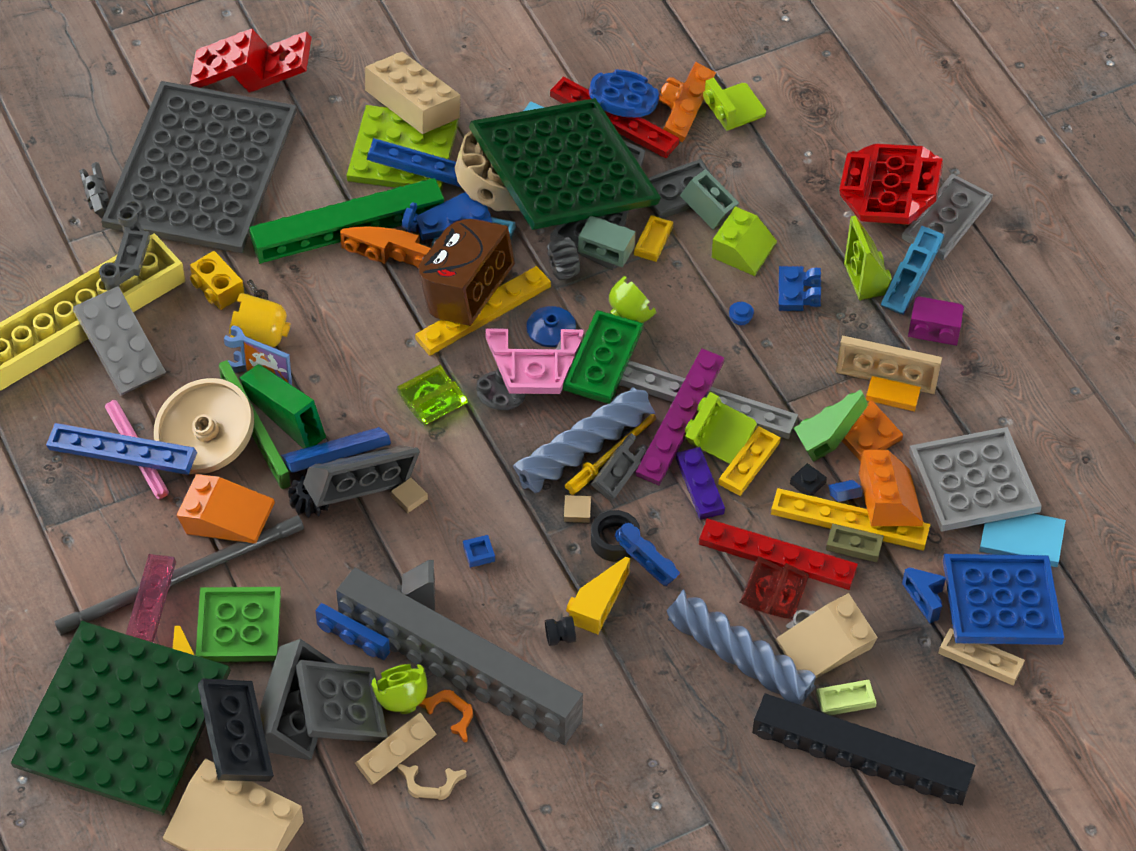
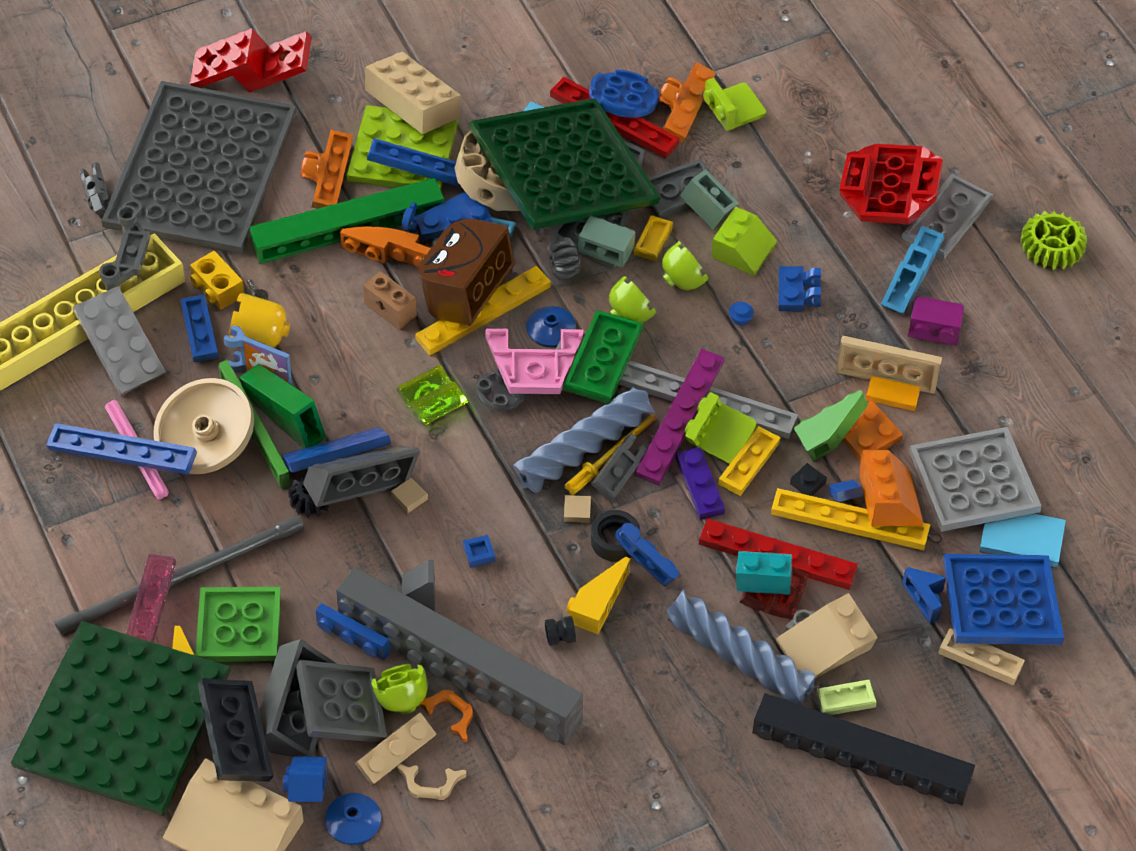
orange slope [176,474,275,544] -> none
olive plate [826,523,884,562] -> none
lime slope [844,215,892,300] -> none
none -> blue plate [180,294,218,363]
none -> blue brick [283,757,327,802]
none -> orange plate [300,130,354,209]
none -> blue dish [325,793,381,845]
none -> medium nougat brick [363,271,417,330]
none -> lime cylinder [662,241,709,291]
none -> teal brick [736,551,792,595]
none -> lime gear [1020,211,1087,271]

